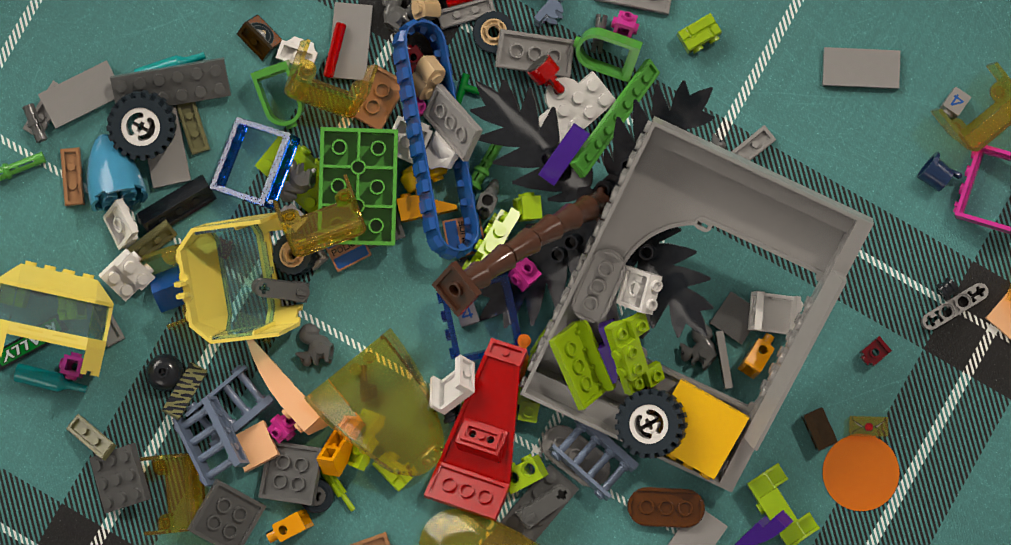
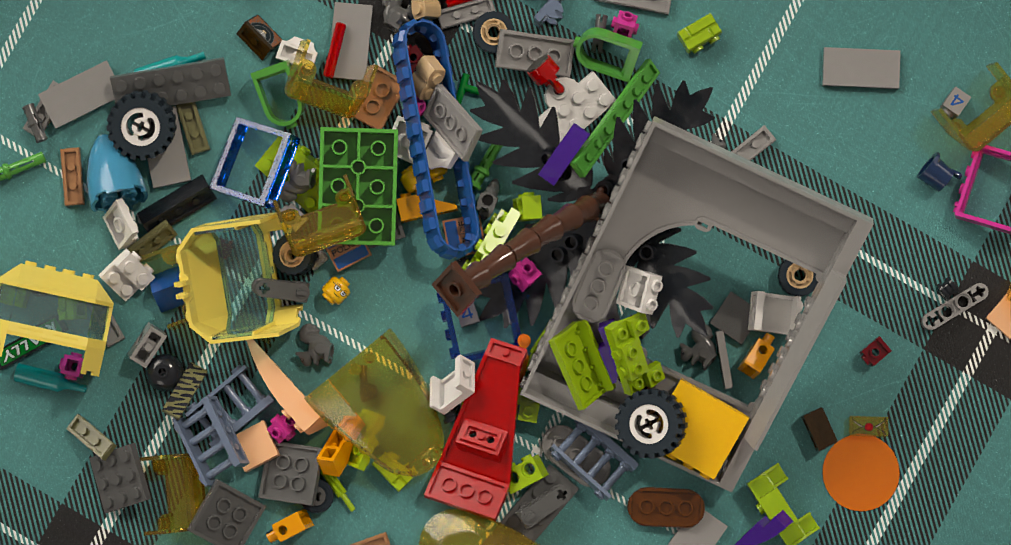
none -> light grey brick [127,322,167,368]
none -> yellow head [322,277,350,305]
none -> wheel [777,259,818,296]

